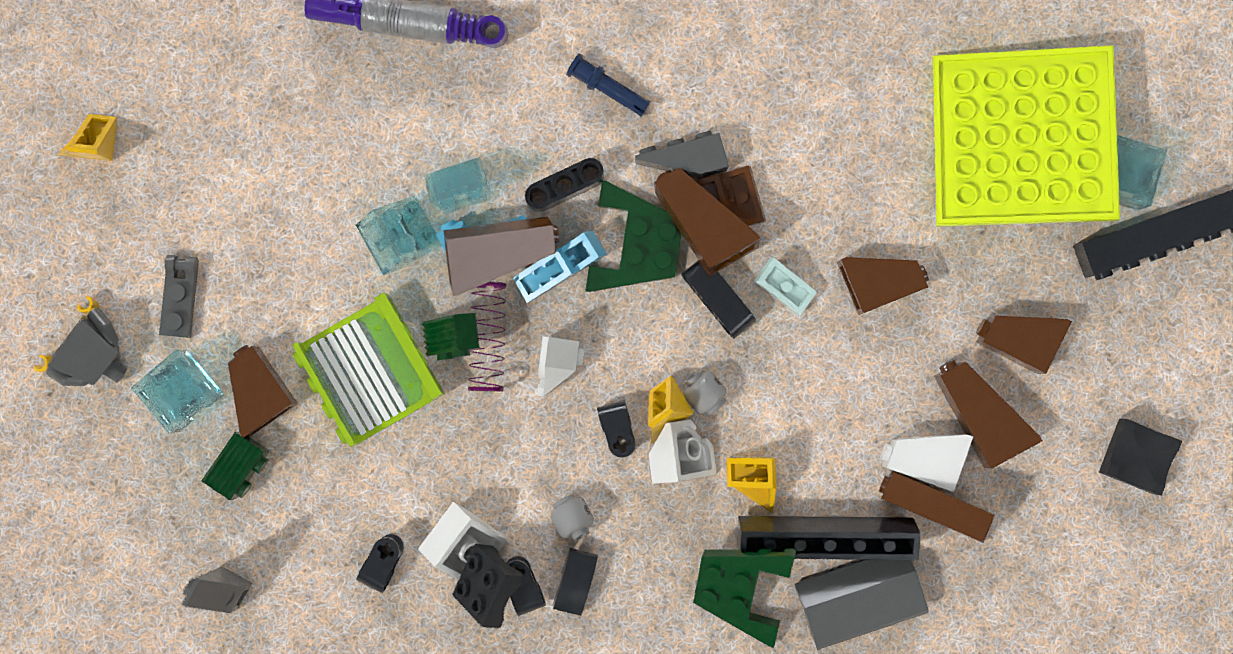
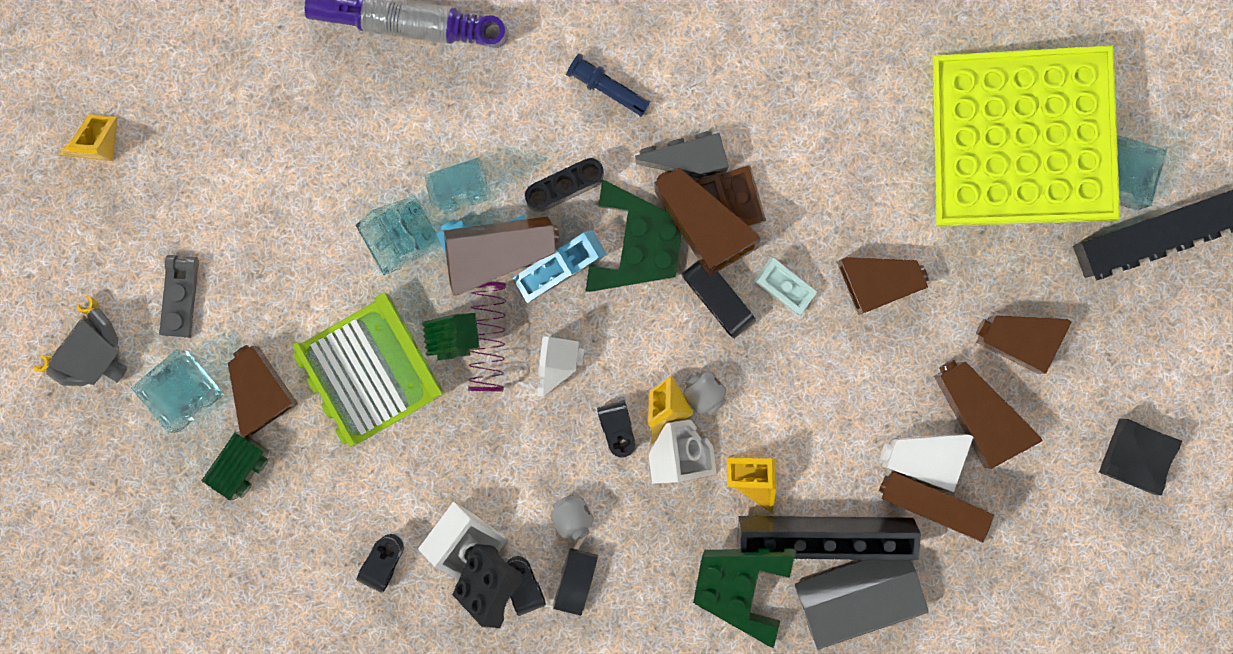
dark grey slope [181,567,252,613] -> none

